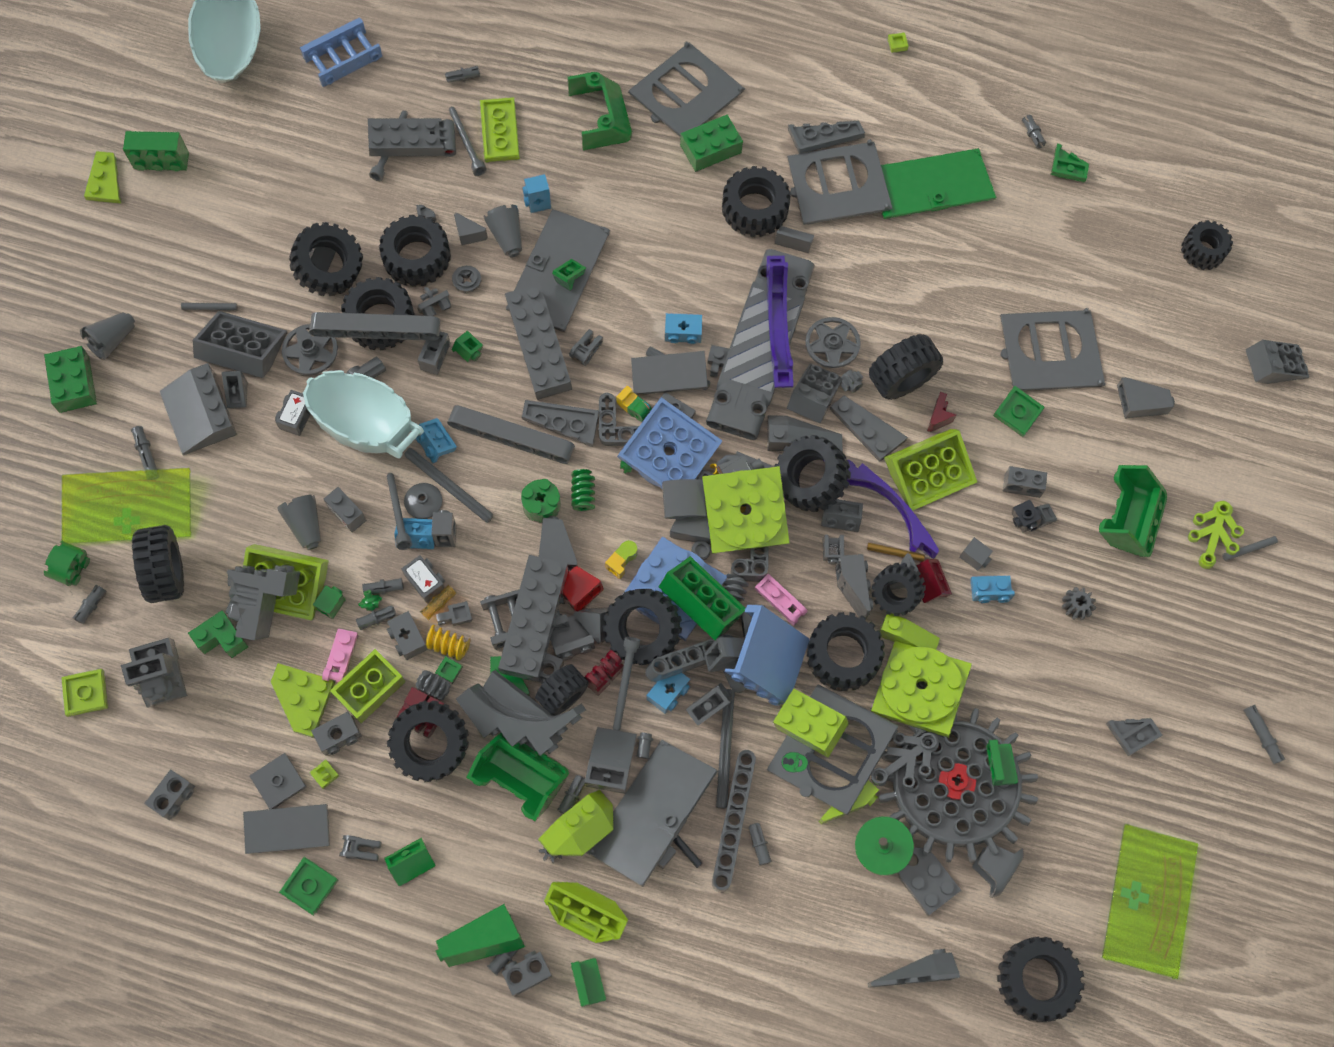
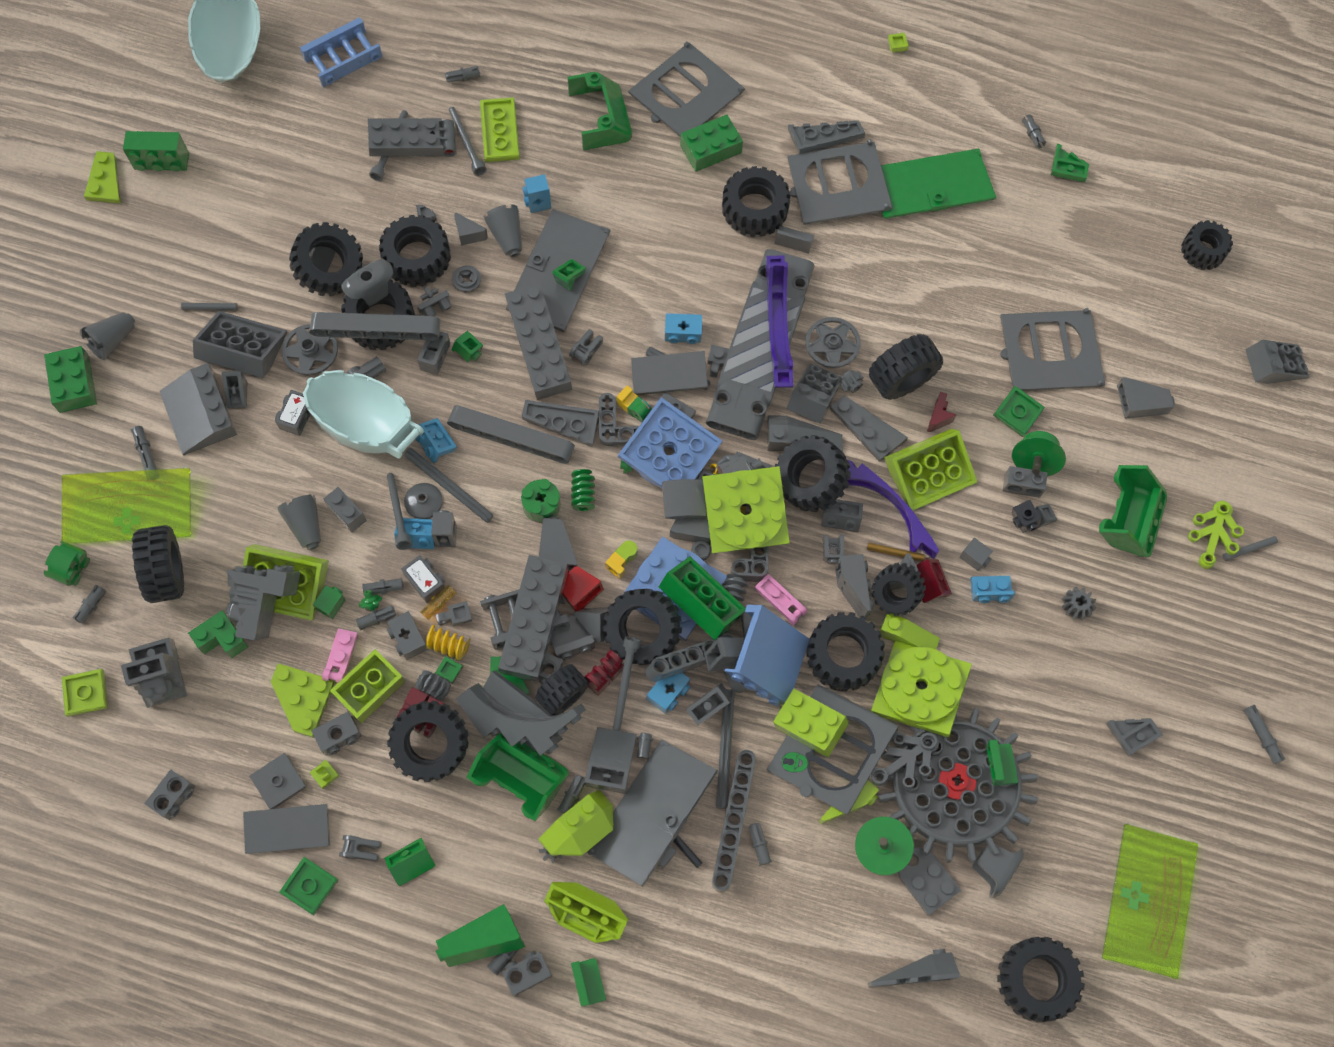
none -> dark grey piece [341,259,393,306]
none -> green piece [1012,431,1066,476]

